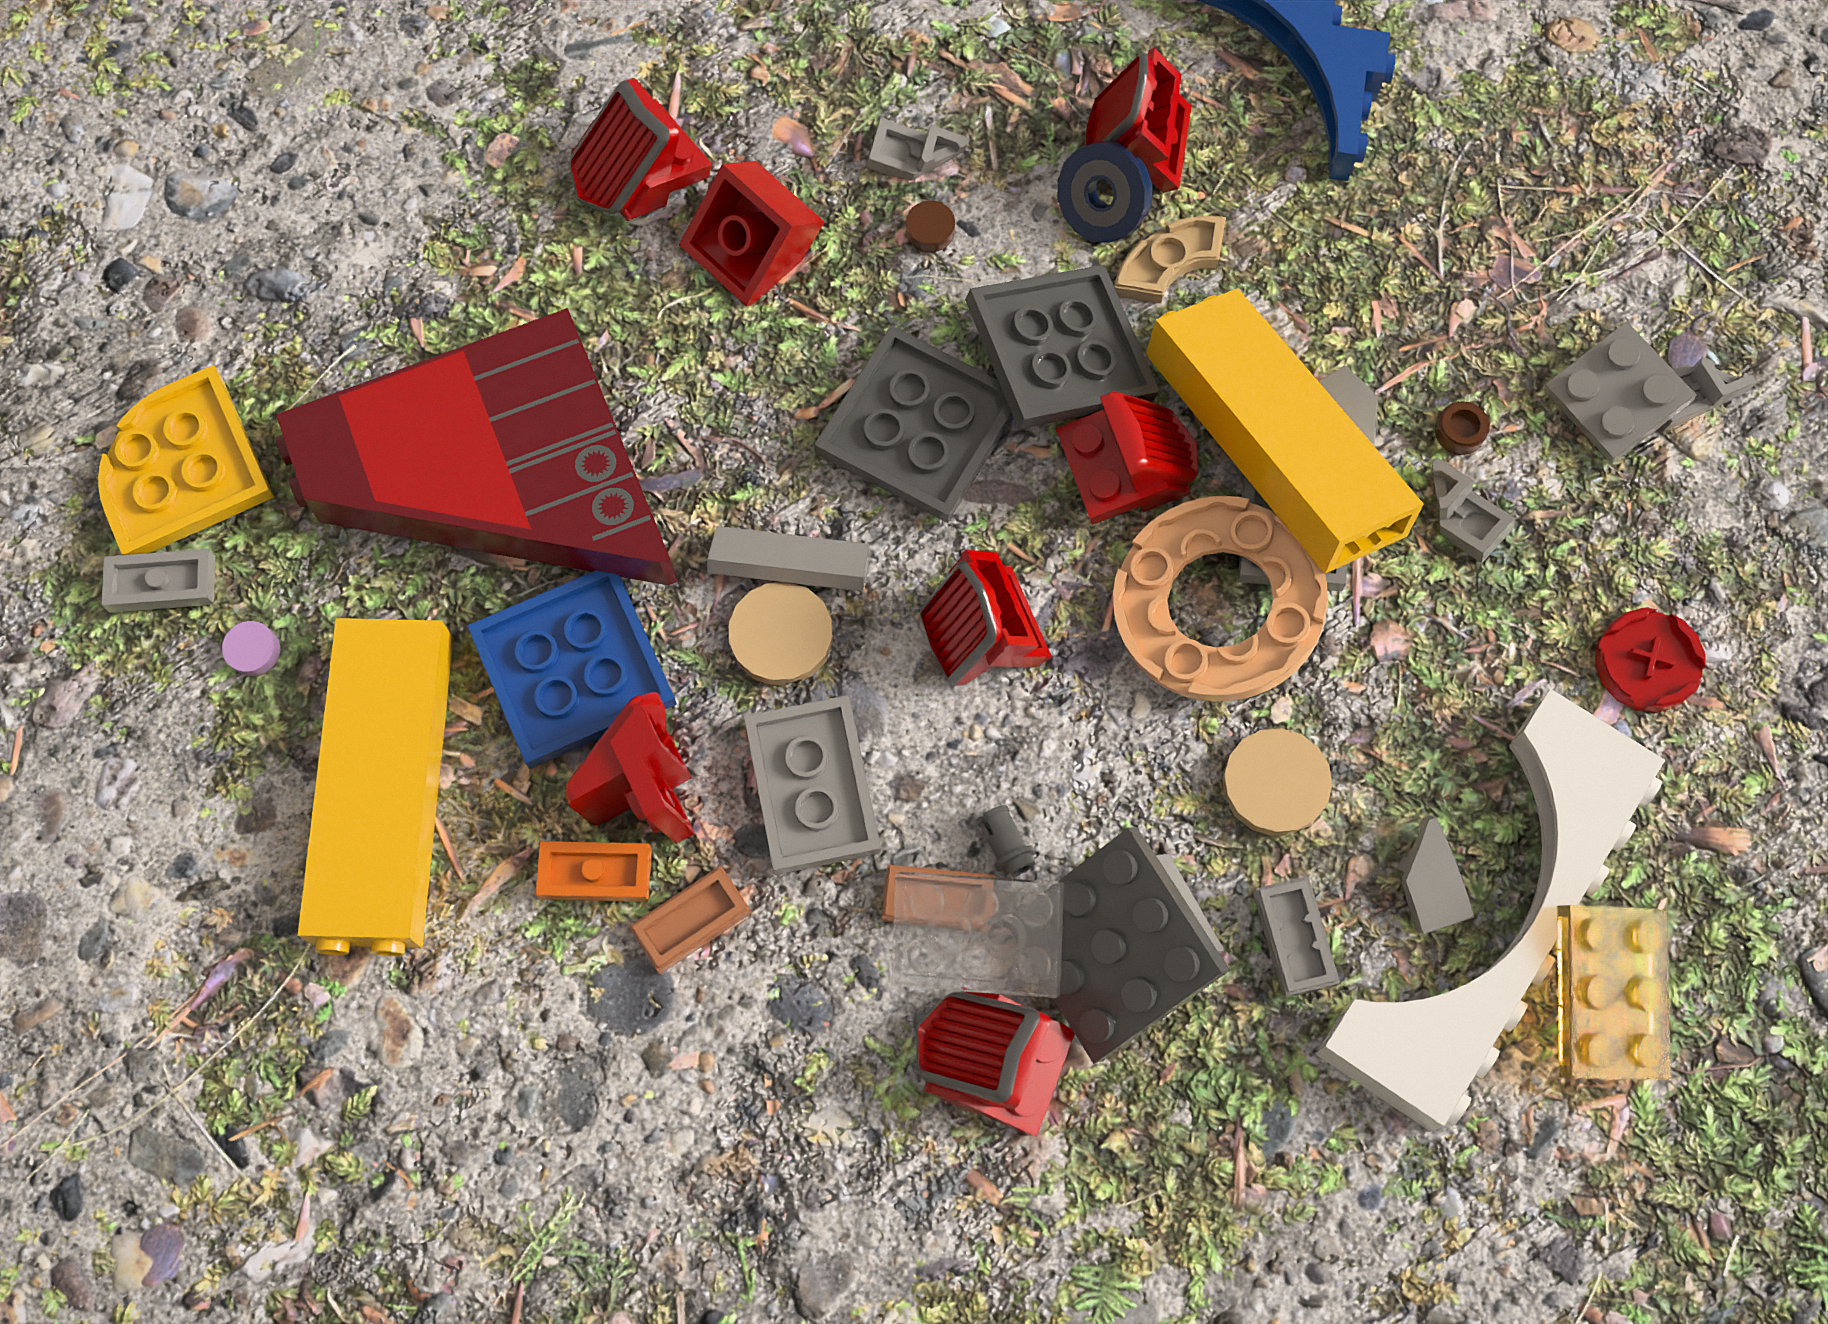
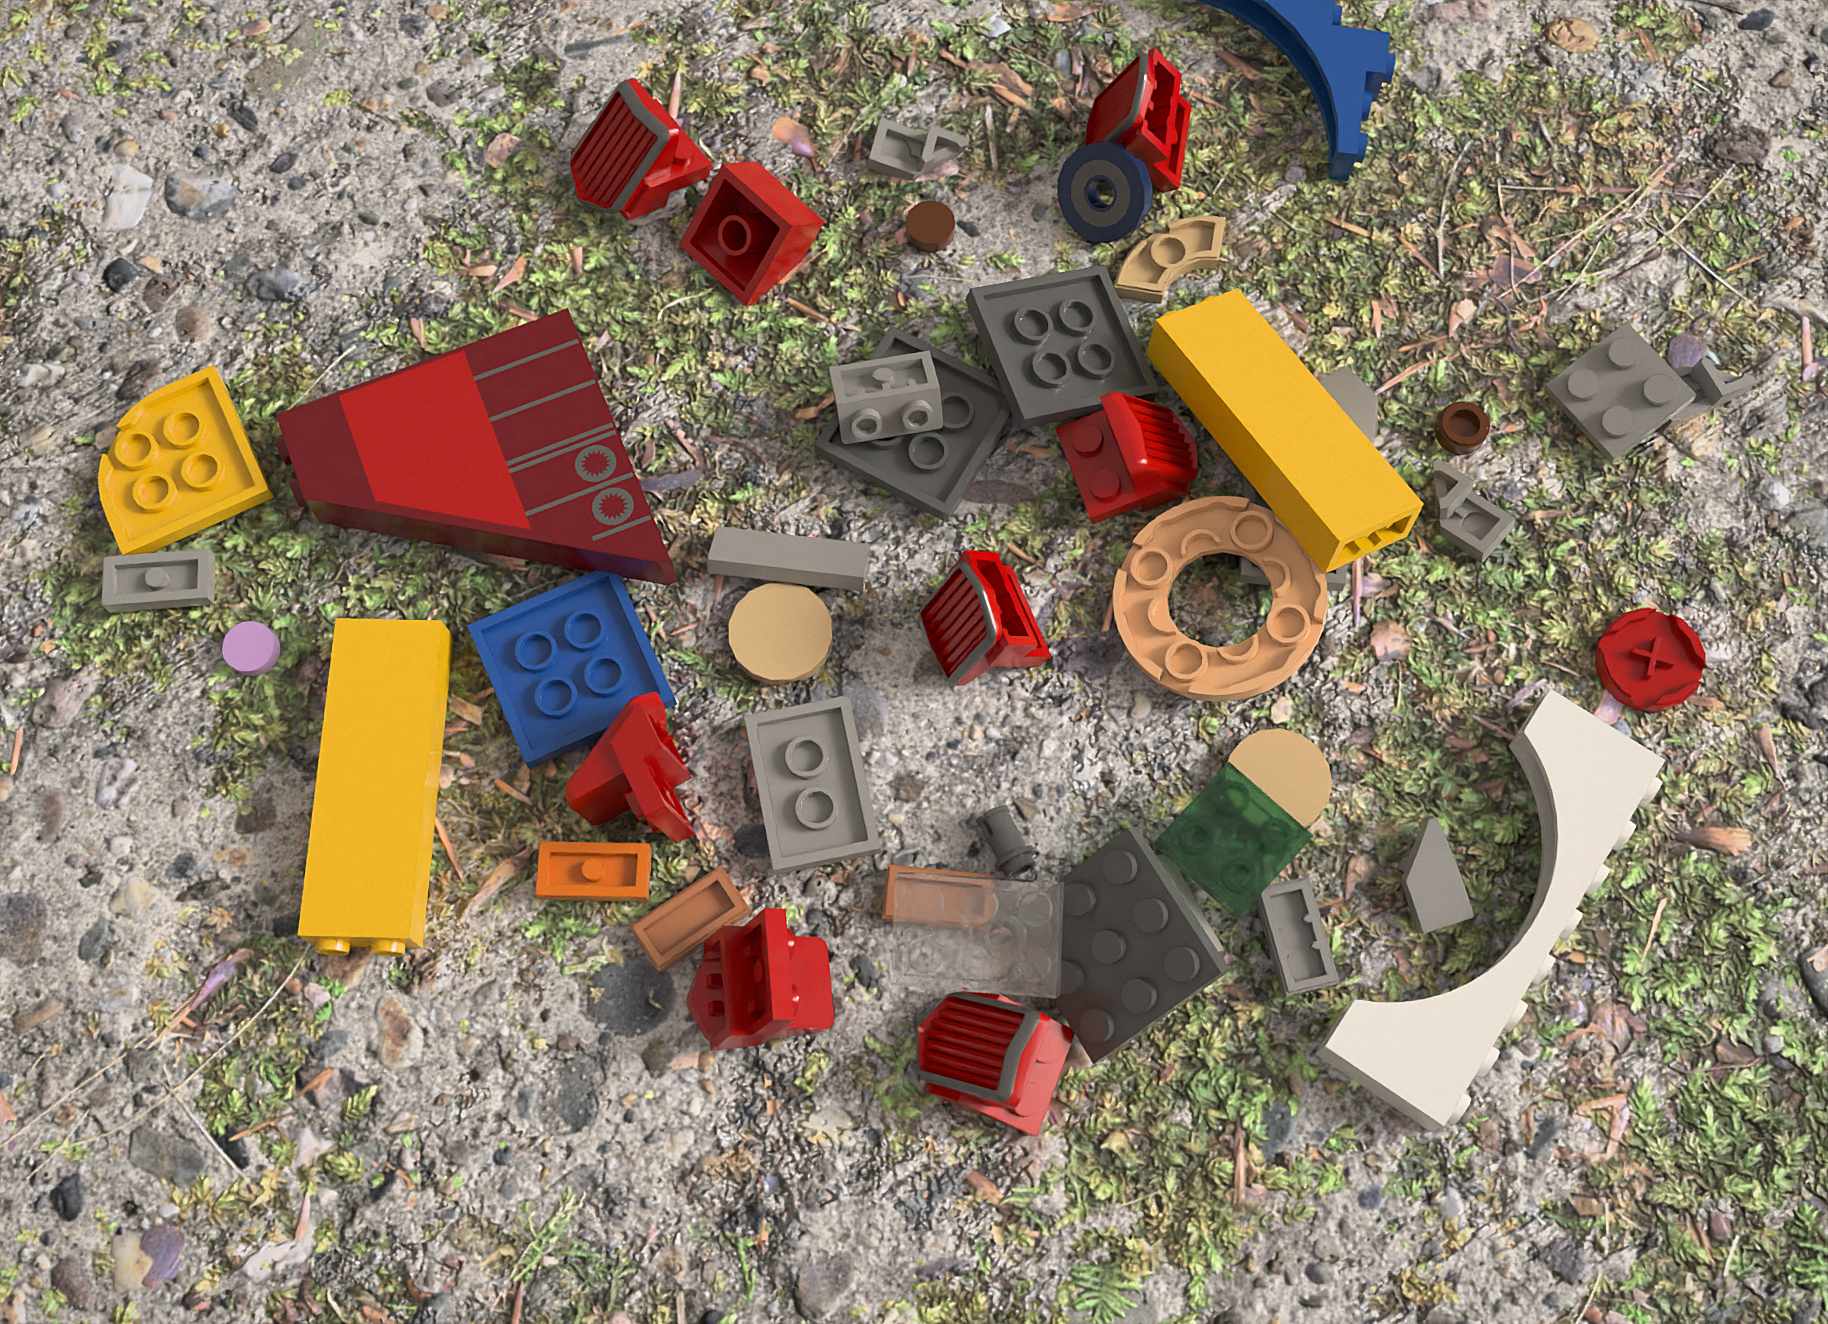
clear yellow plate [1557,905,1671,1080] -> none
none -> red piece [686,908,834,1051]
none -> light grey bracket [829,351,943,444]
none -> clear green plate [1154,762,1314,920]

